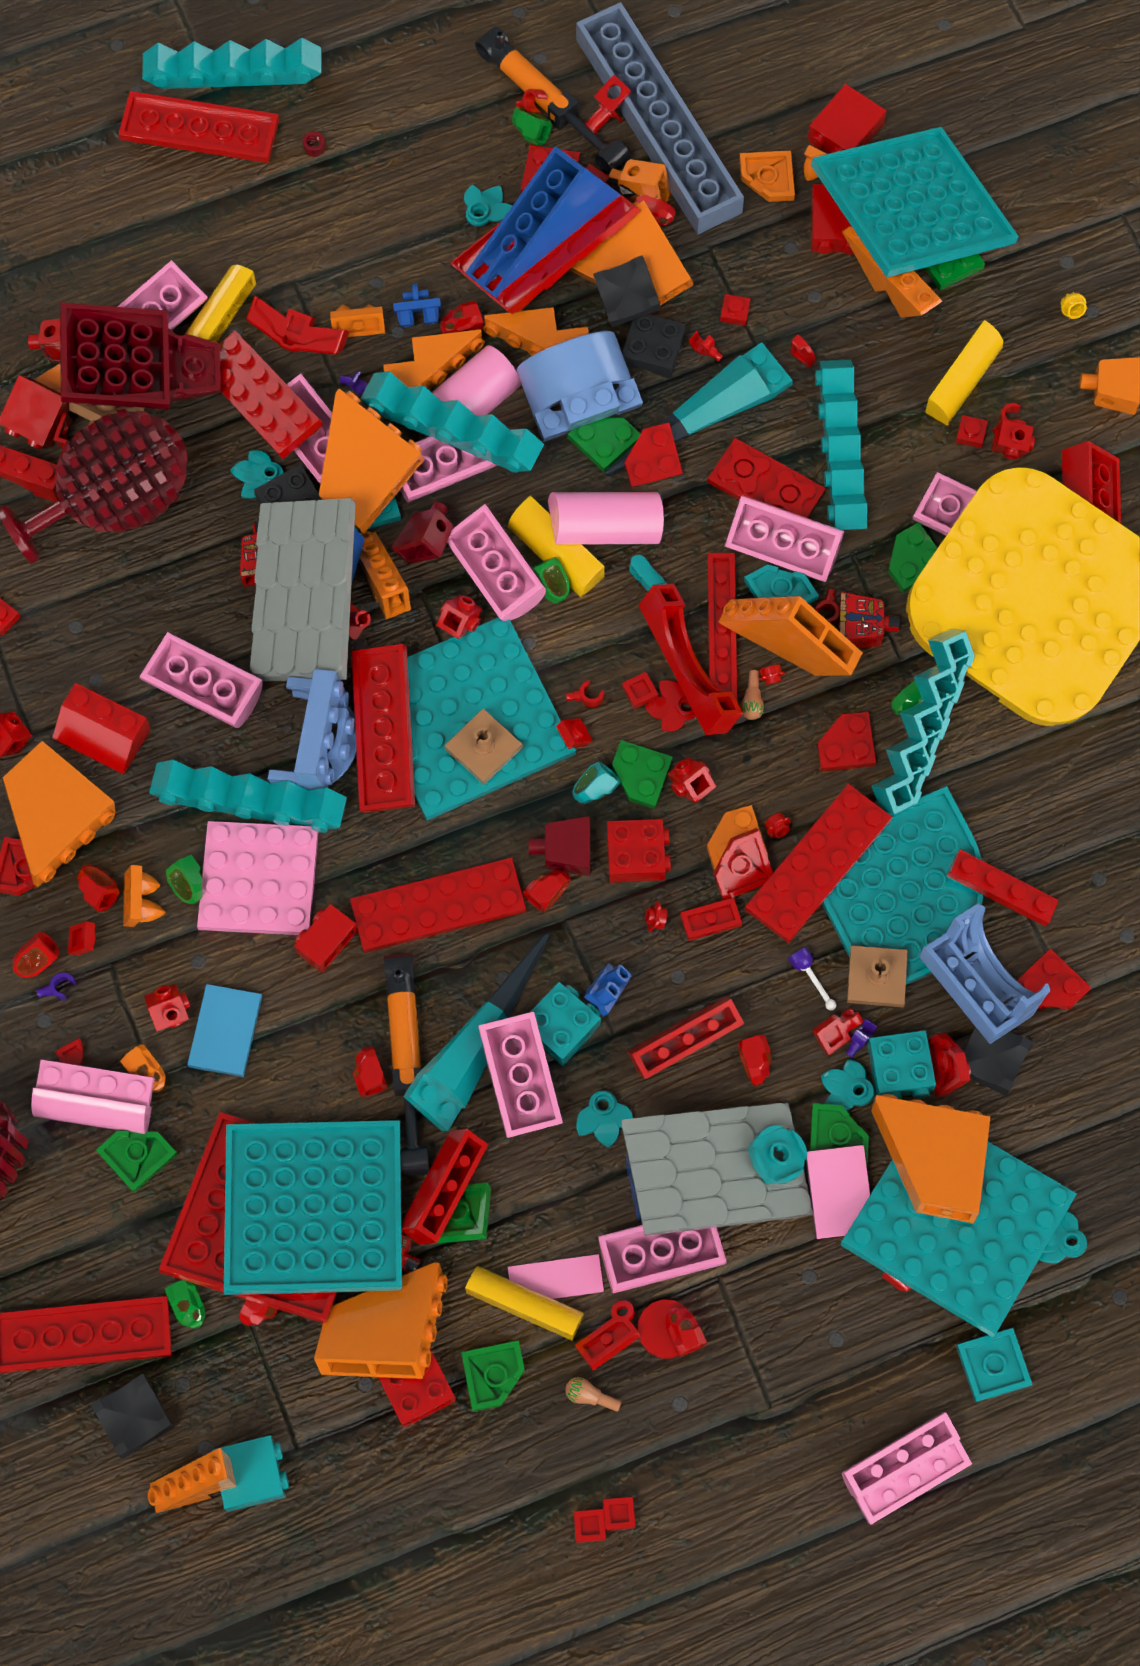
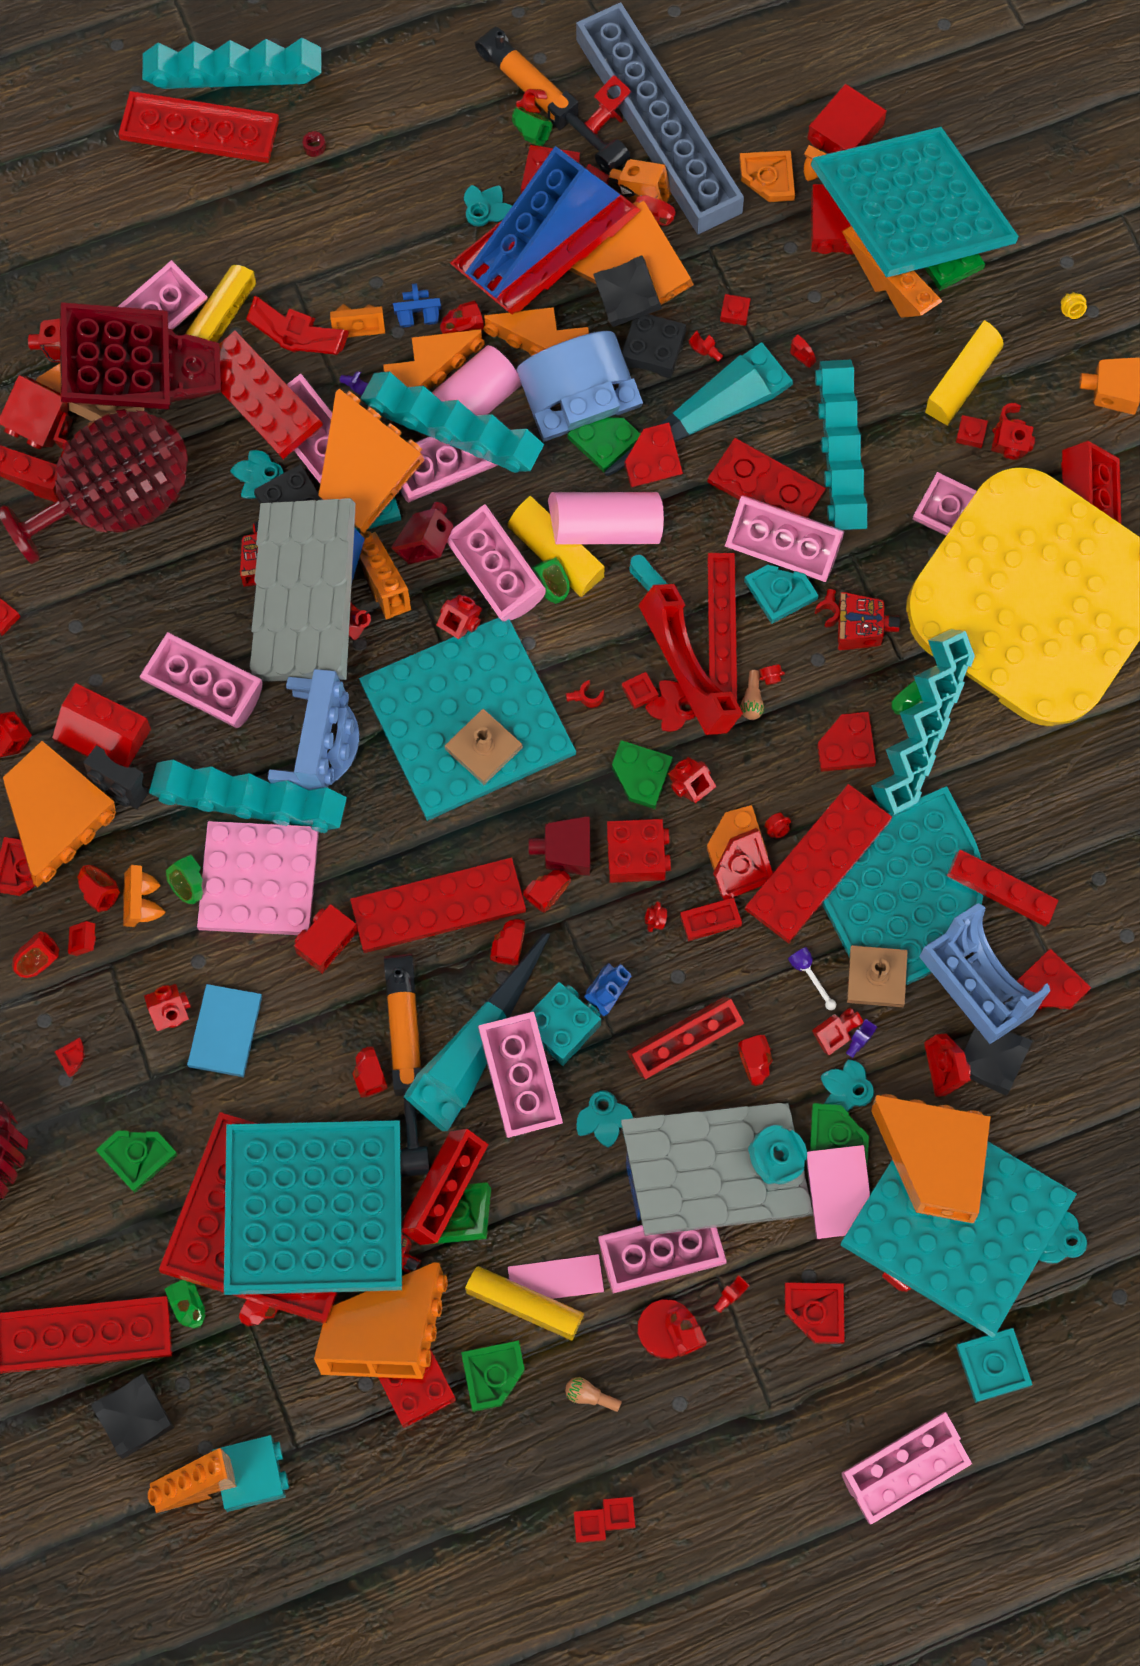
bright pink brick [31,1060,155,1134] -> none
dark purple piece [36,973,77,1001] -> none
orange rock [120,1044,166,1092] -> none
red plate [352,644,415,813] -> none
red plate [556,718,593,749] -> none
teal rock [572,762,621,804] -> none
red hinge [575,1301,641,1371] -> none
orange slope [718,596,863,676] -> none
teal brick [867,1030,936,1099] -> none
green plate [888,522,937,593] -> none
none -> black brick [84,745,149,809]
none -> red rock [490,919,525,966]
none -> red piece [714,1275,750,1313]
none -> red plate [784,1283,845,1344]

